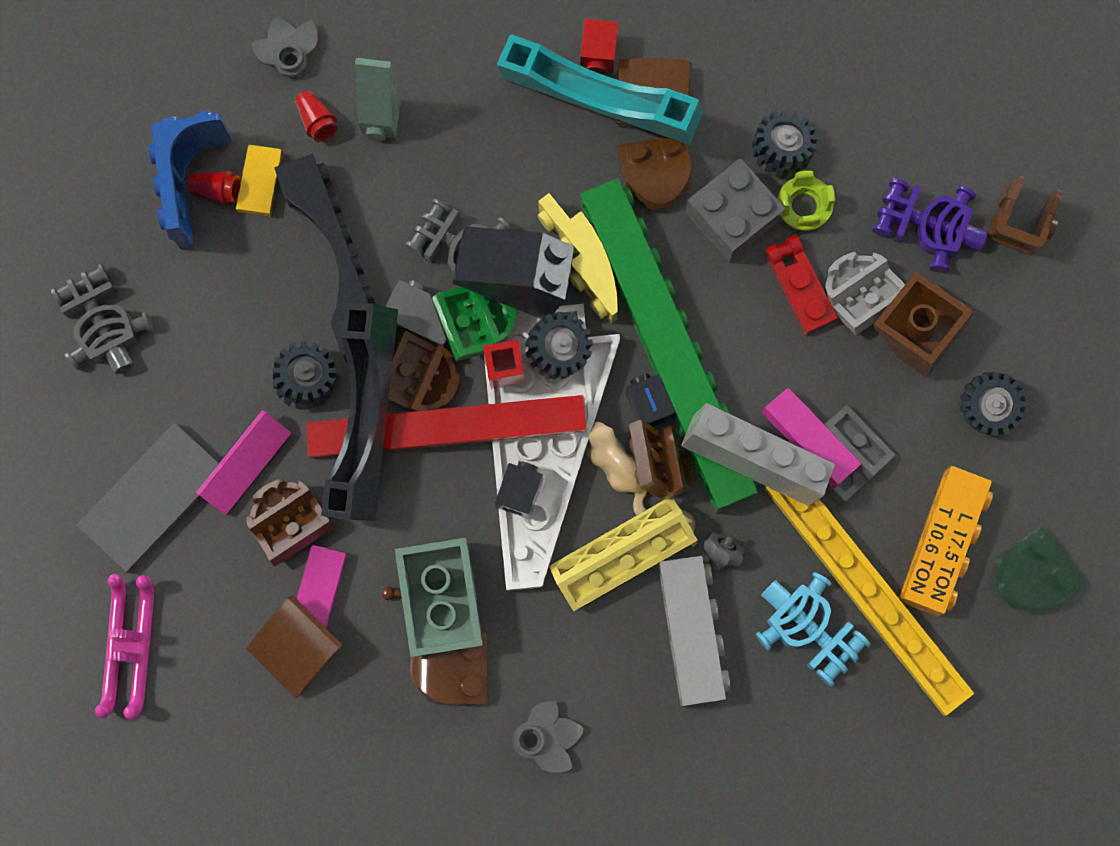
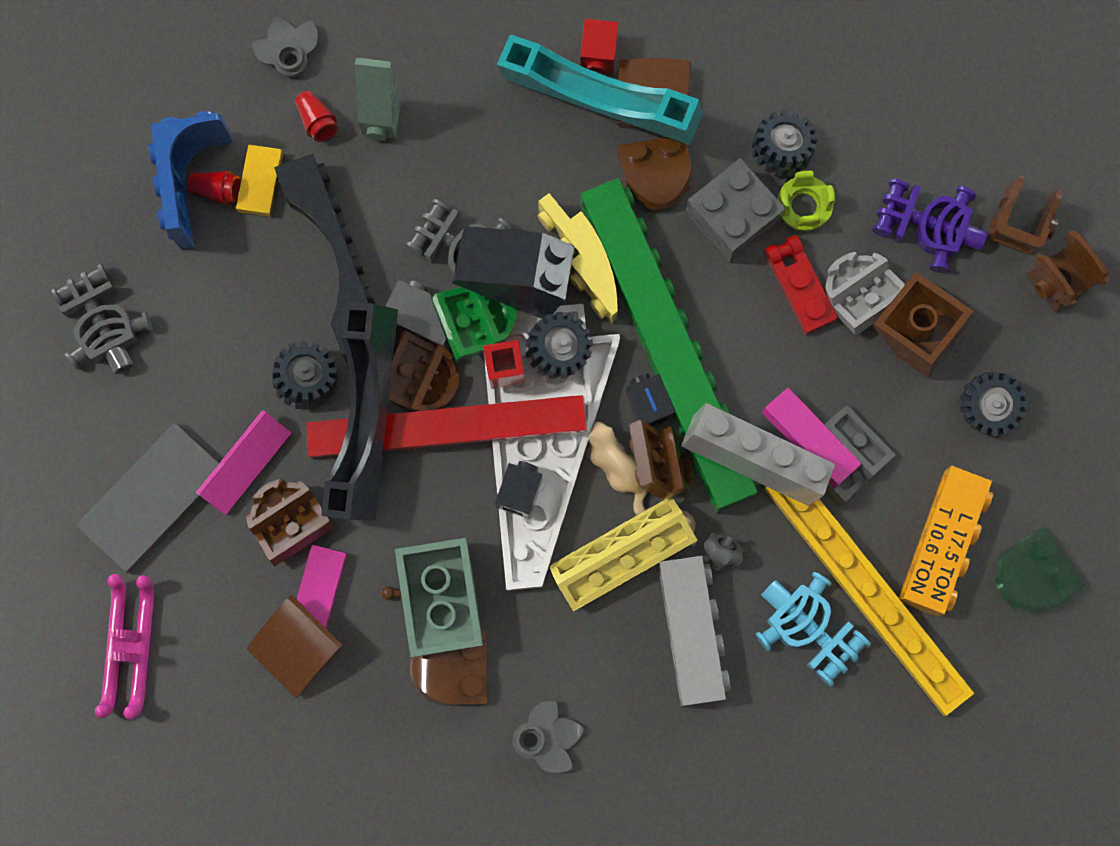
none -> reddish brown piece [1026,230,1110,312]

